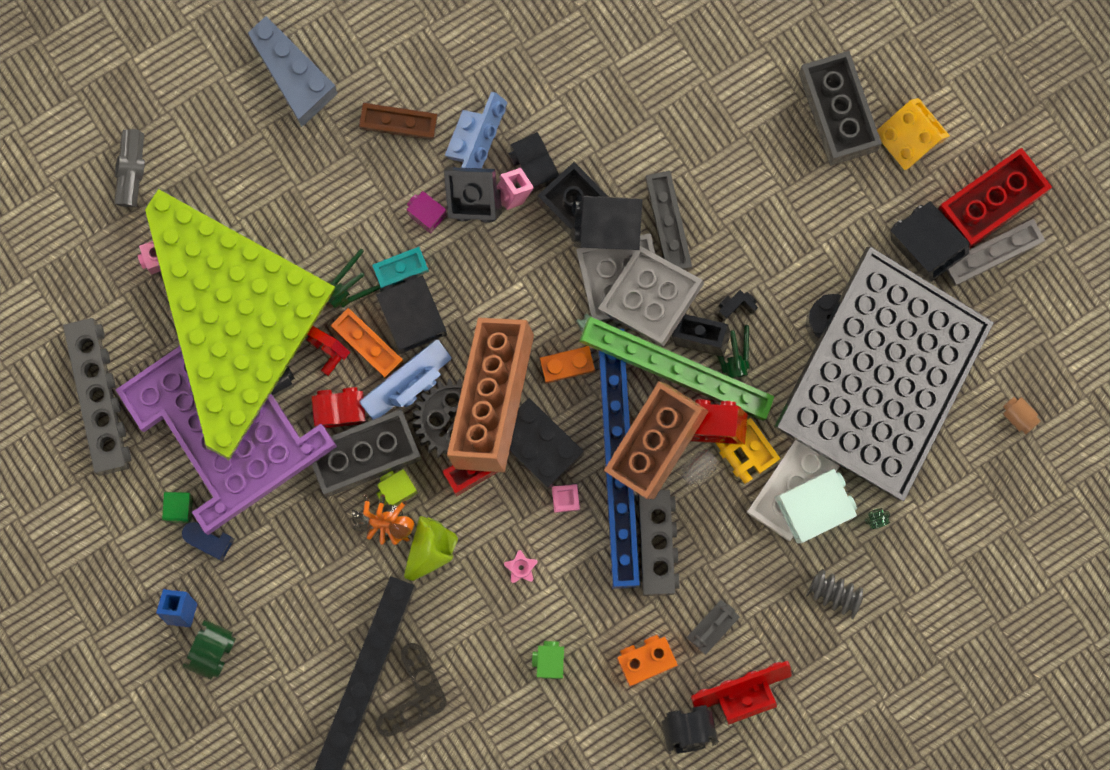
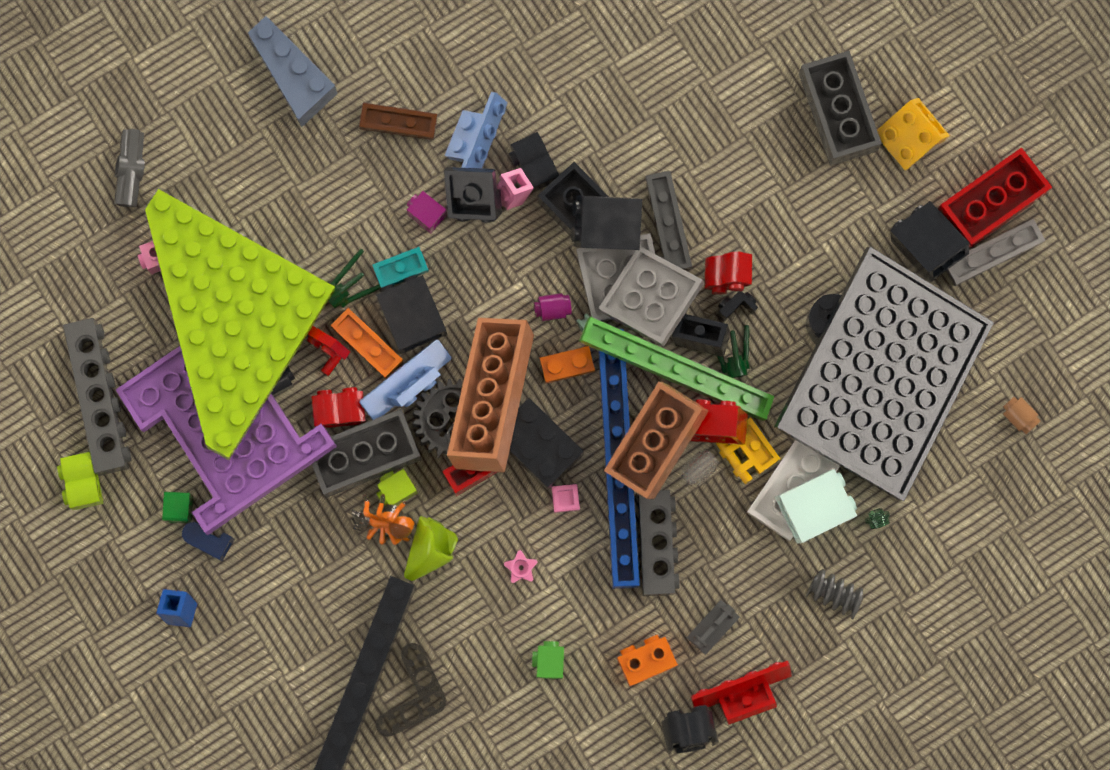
dark green brick [182,620,236,680] -> none
none -> lime brick [57,452,103,511]
none -> magenta brick [534,293,572,322]
none -> red brick [704,251,753,295]

